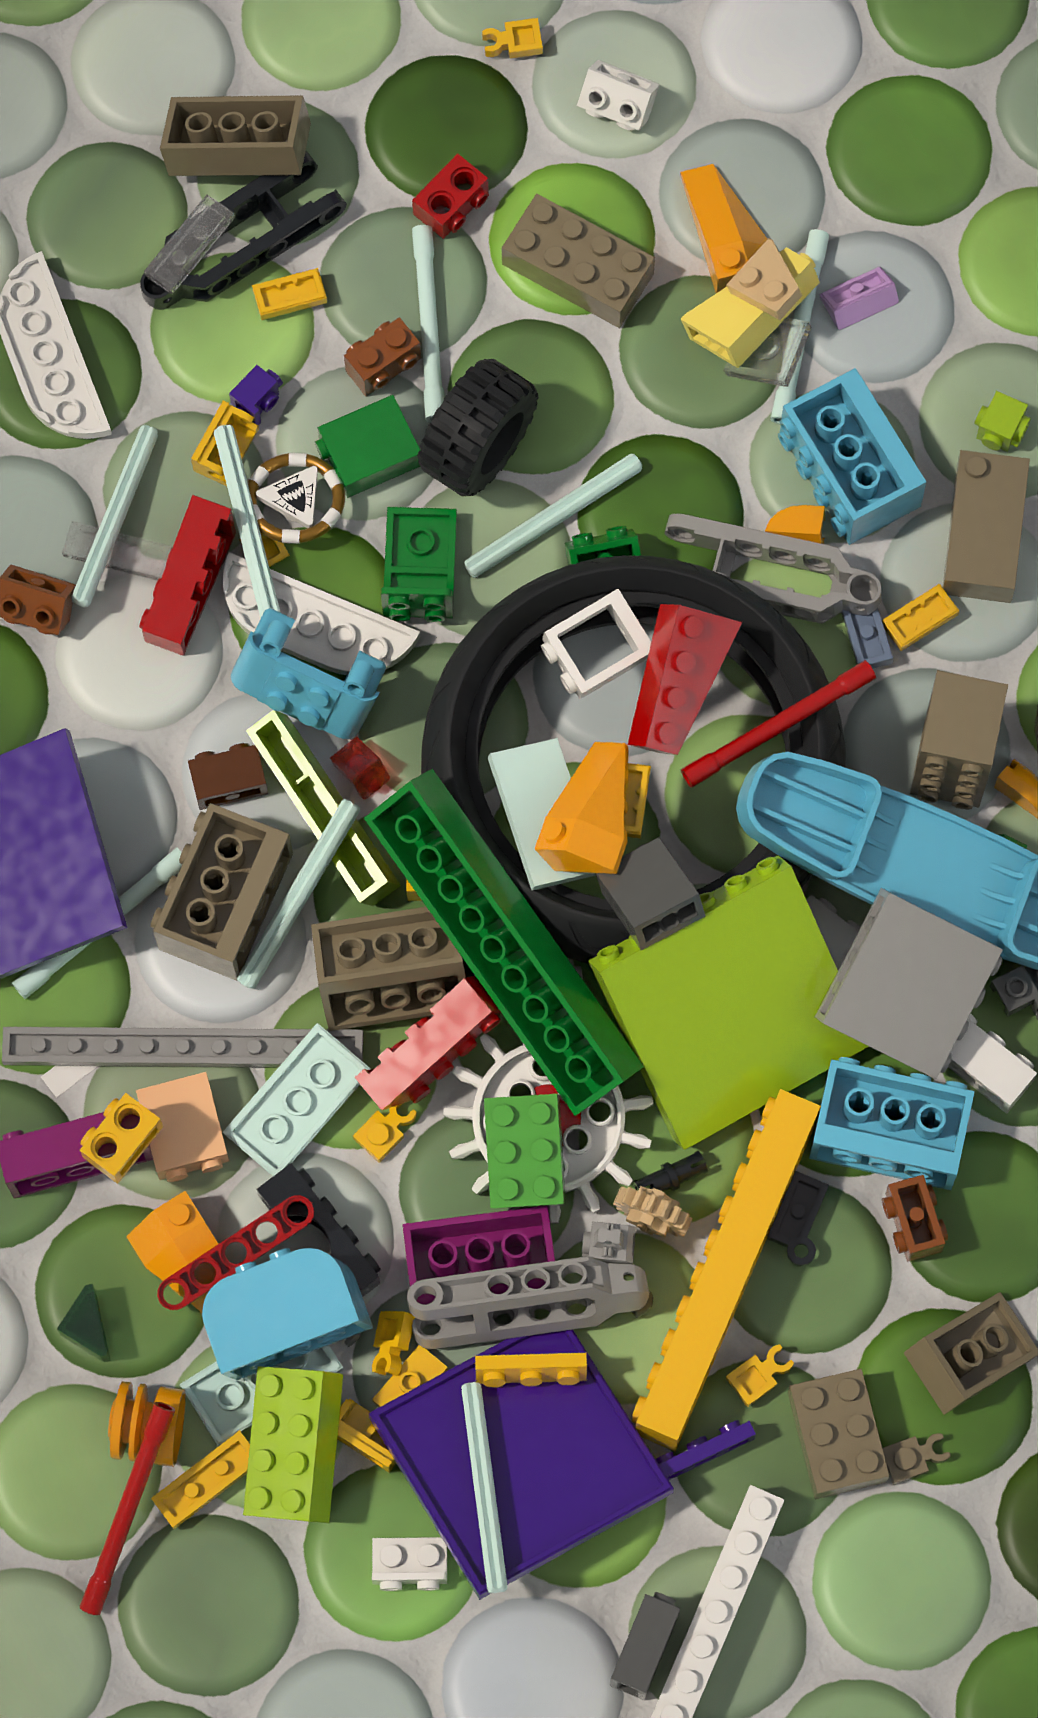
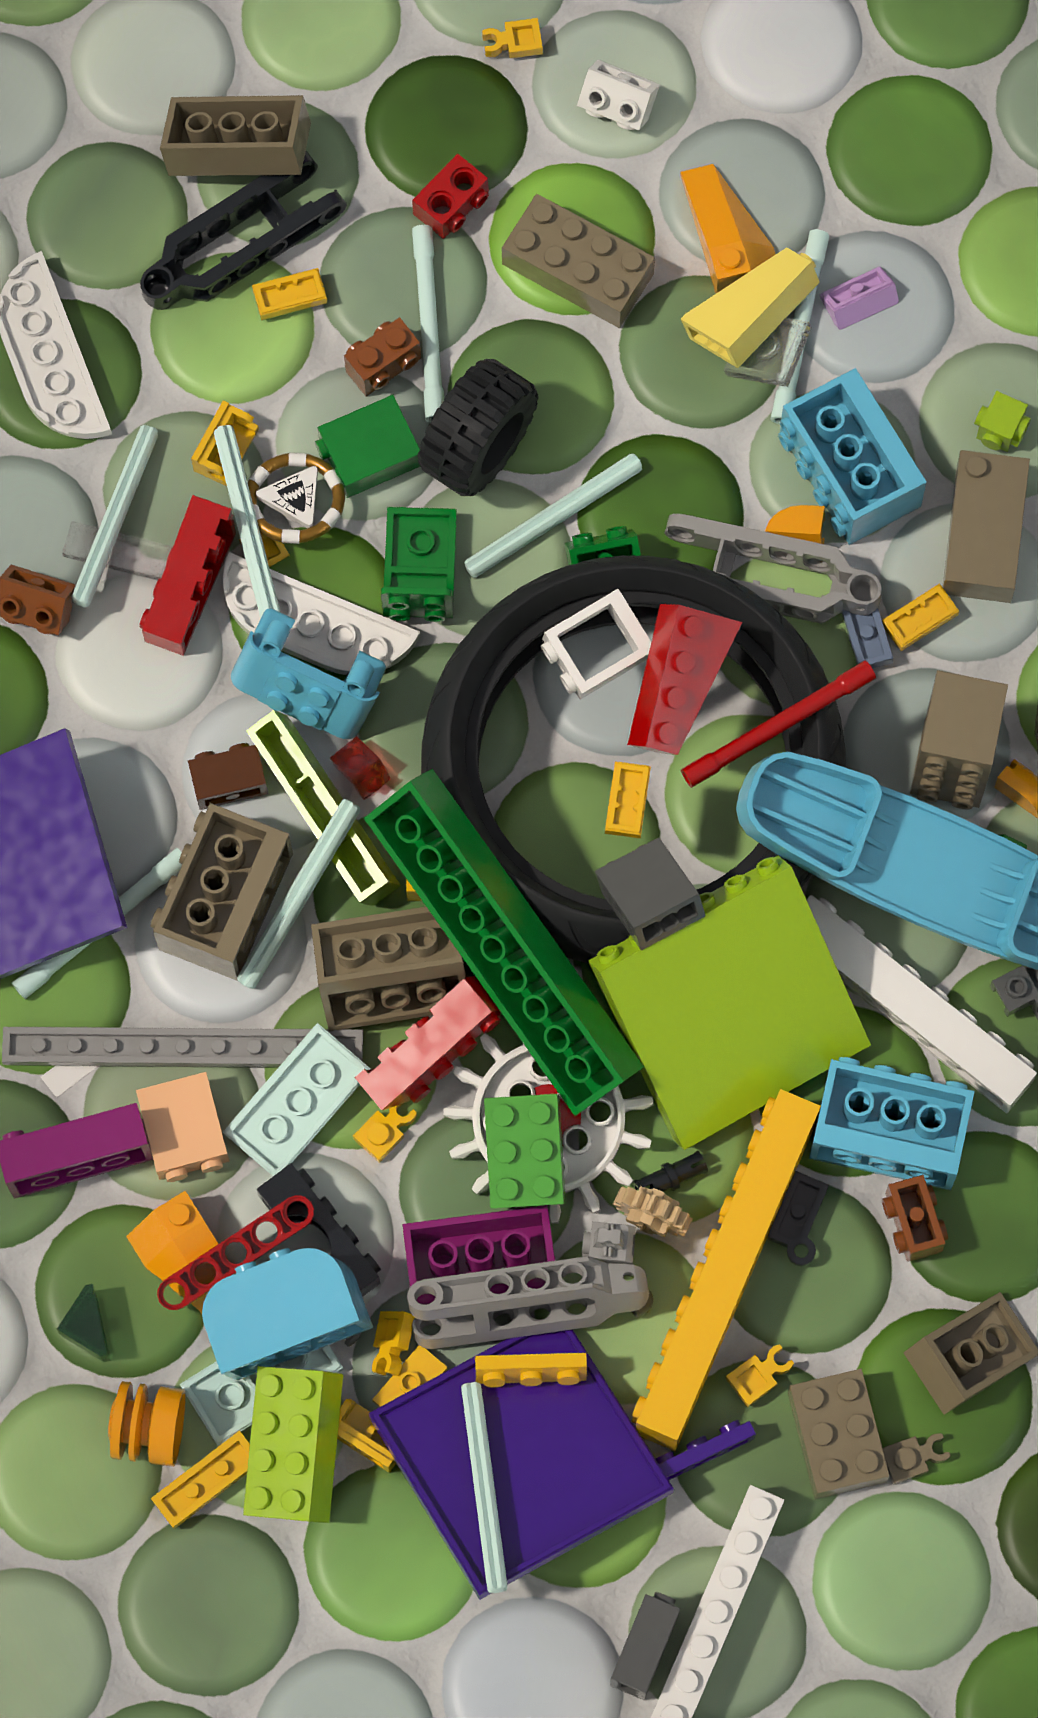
yellow brick [80,1093,163,1184] -> none
red piece [80,1402,175,1615] -> none
clear tile [144,195,235,294] -> none
dark purple brick [229,365,283,425] -> none
white bracket [372,1537,447,1591] -> none
light aqua tile [488,738,596,891] -> none
light orange wedge [535,742,629,874] -> none
tan wing [727,238,802,320] -> none
light grey panel [815,888,1003,1079] -> none

